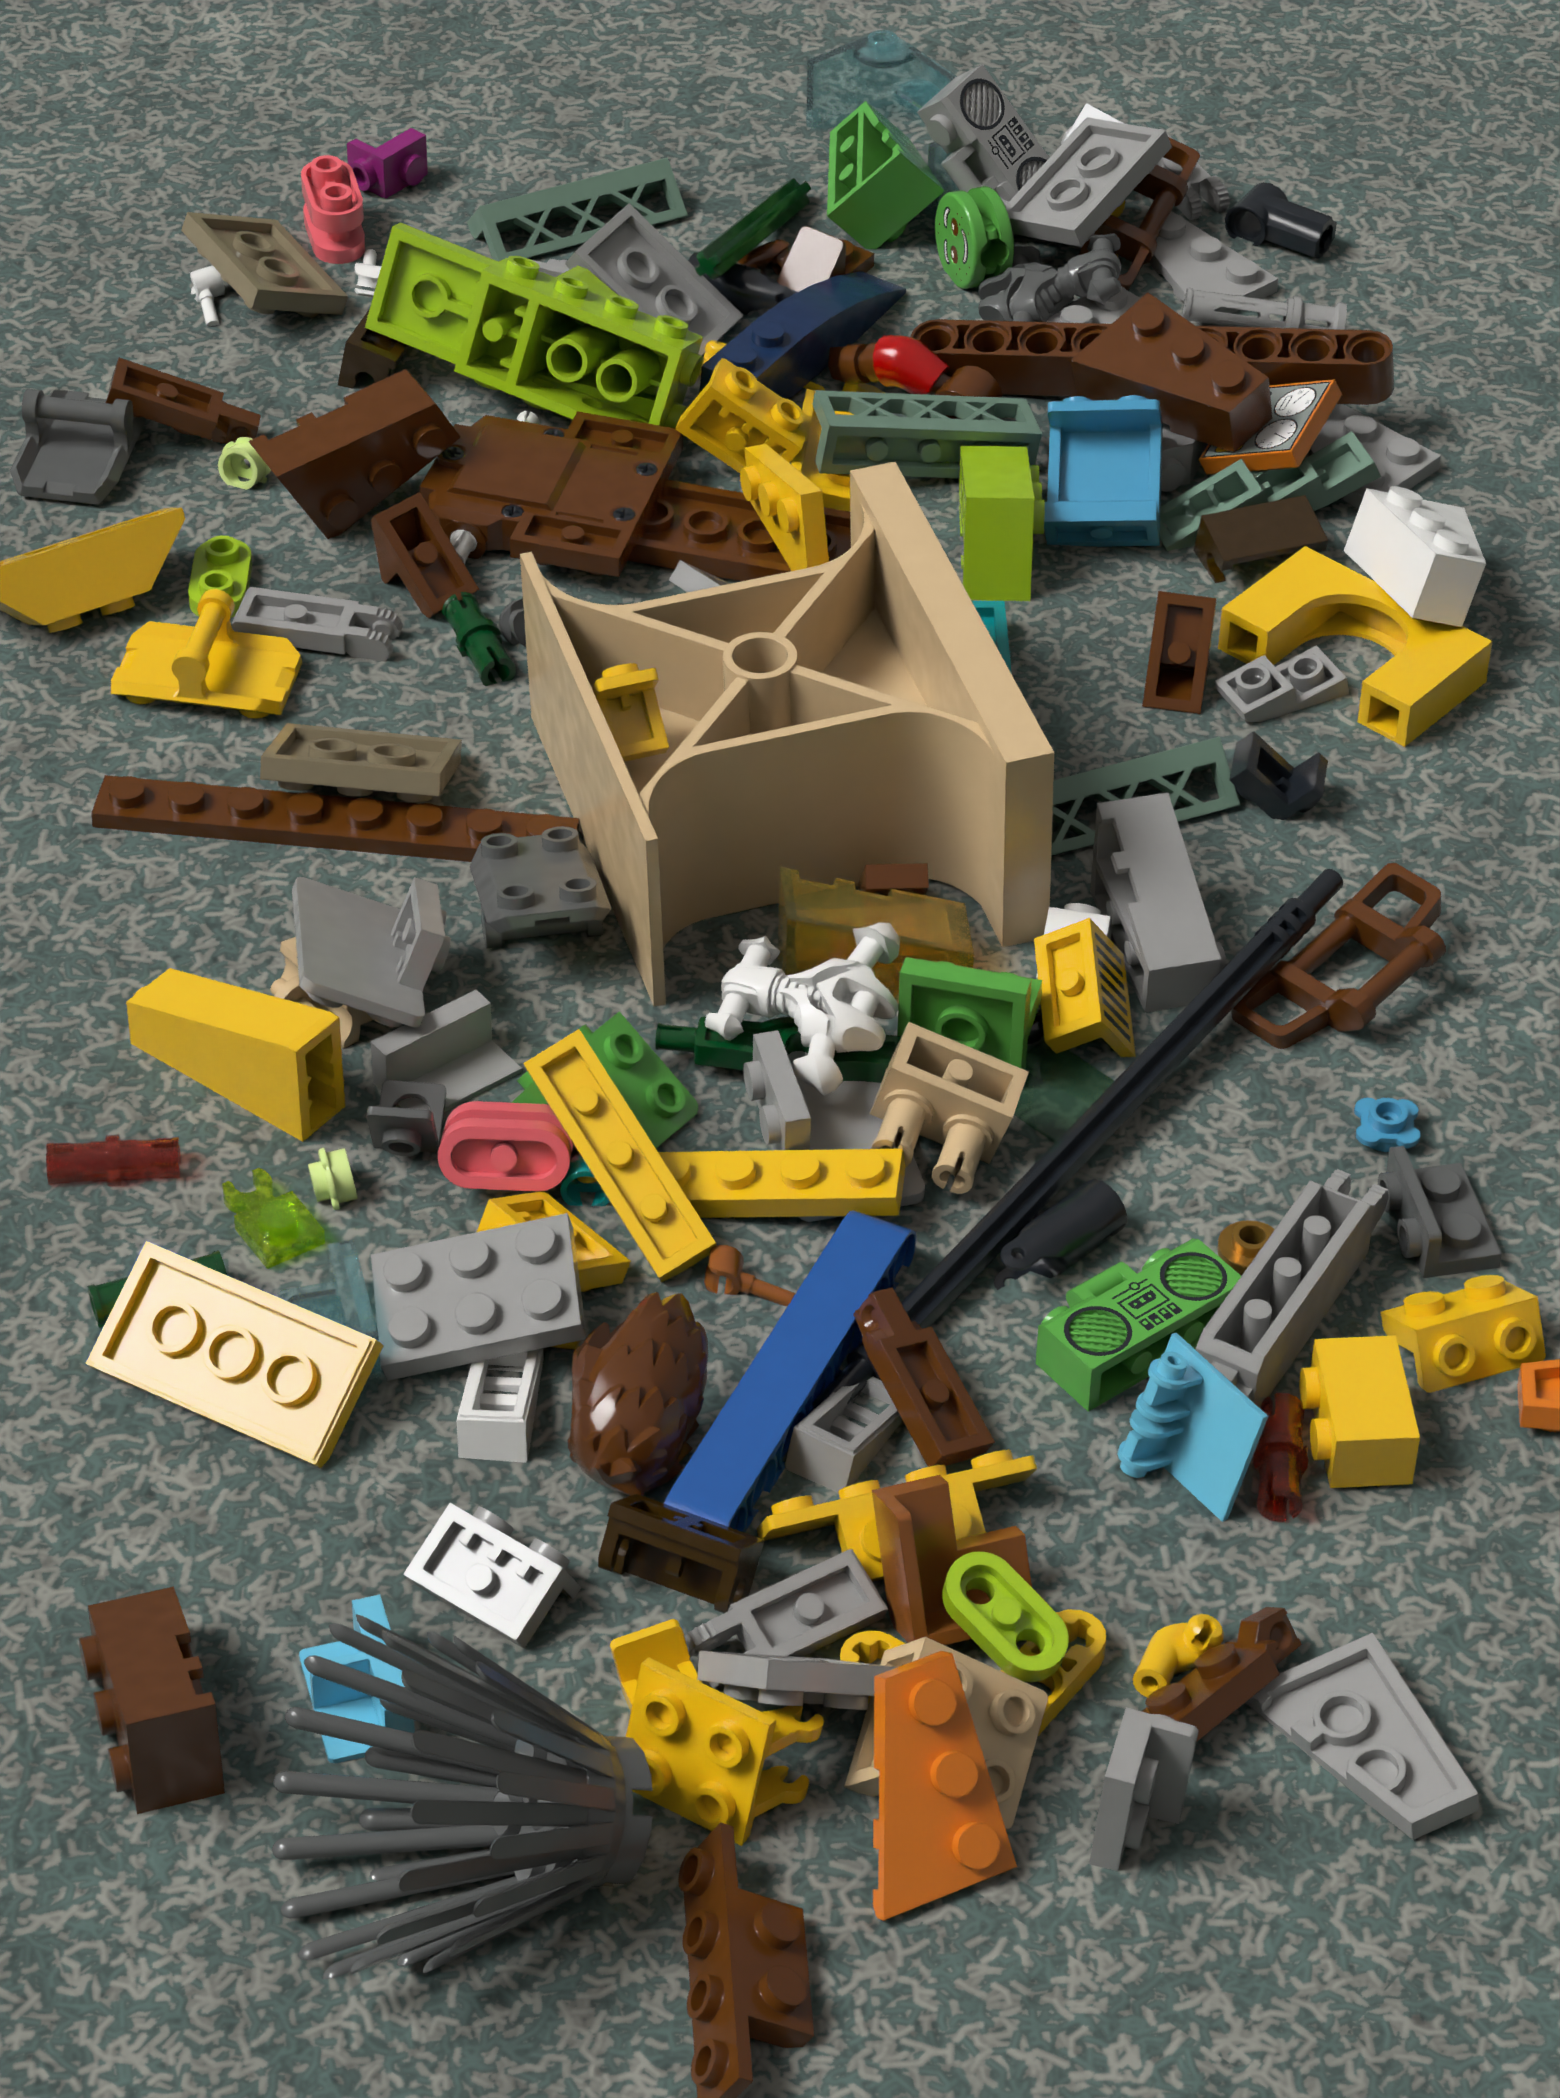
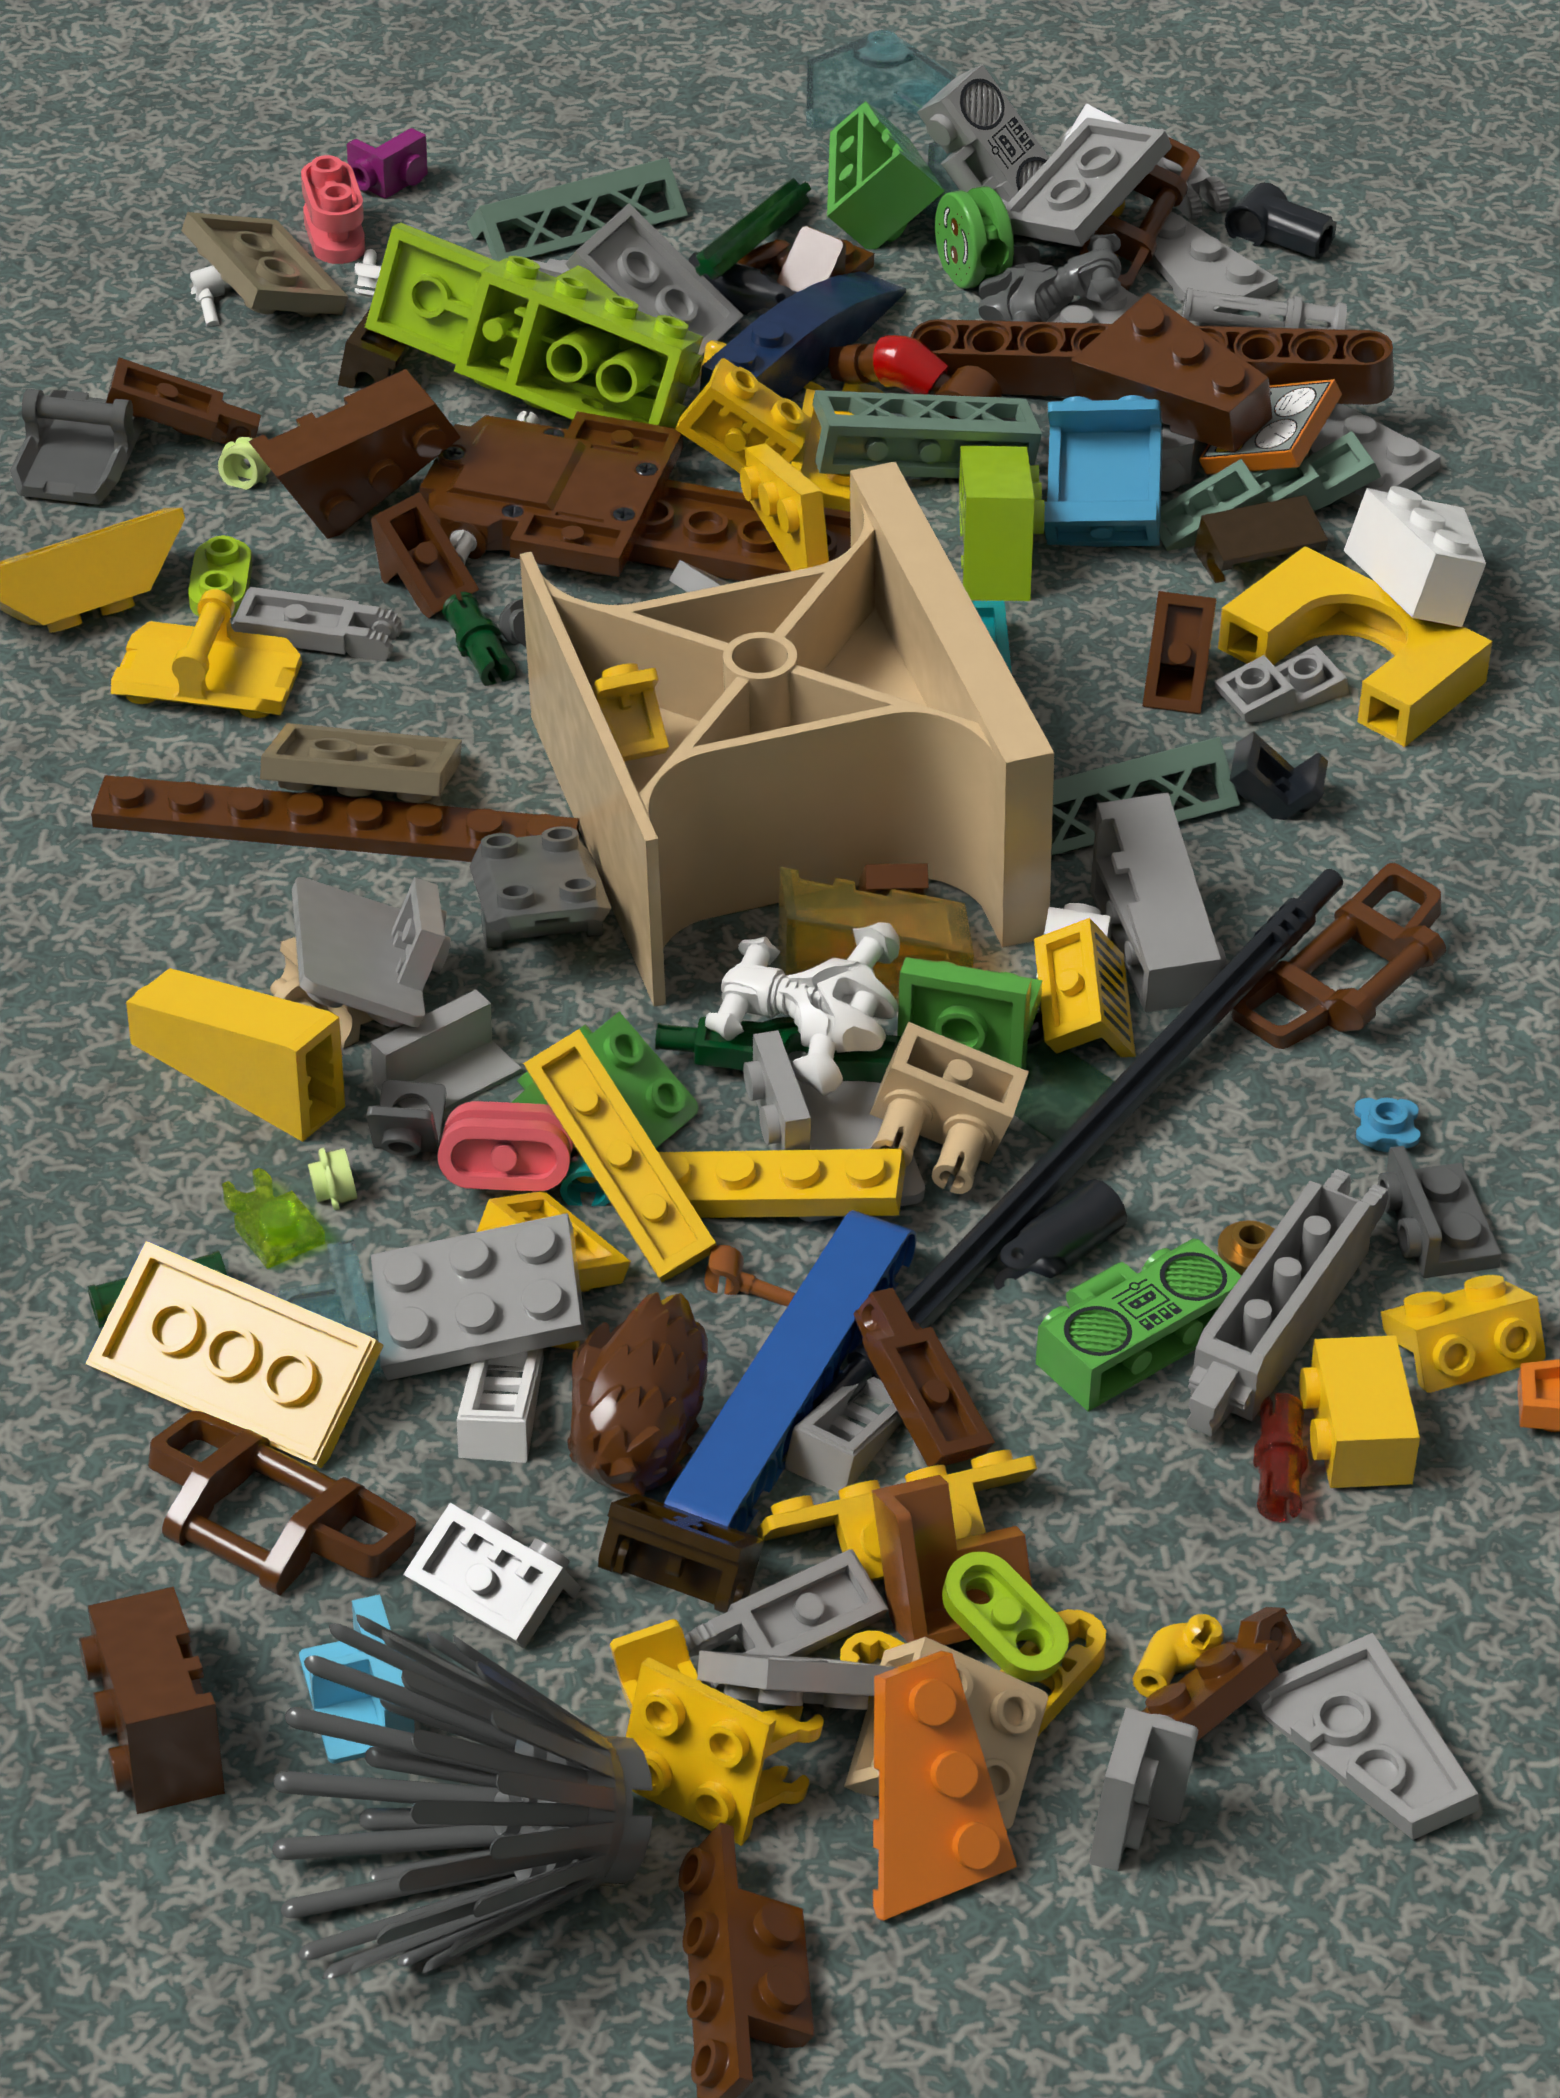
clear red pin [46,1134,181,1186] -> none
medium azure hinge [1117,1333,1268,1522] -> none
none -> reddish brown bar [148,1411,416,1596]

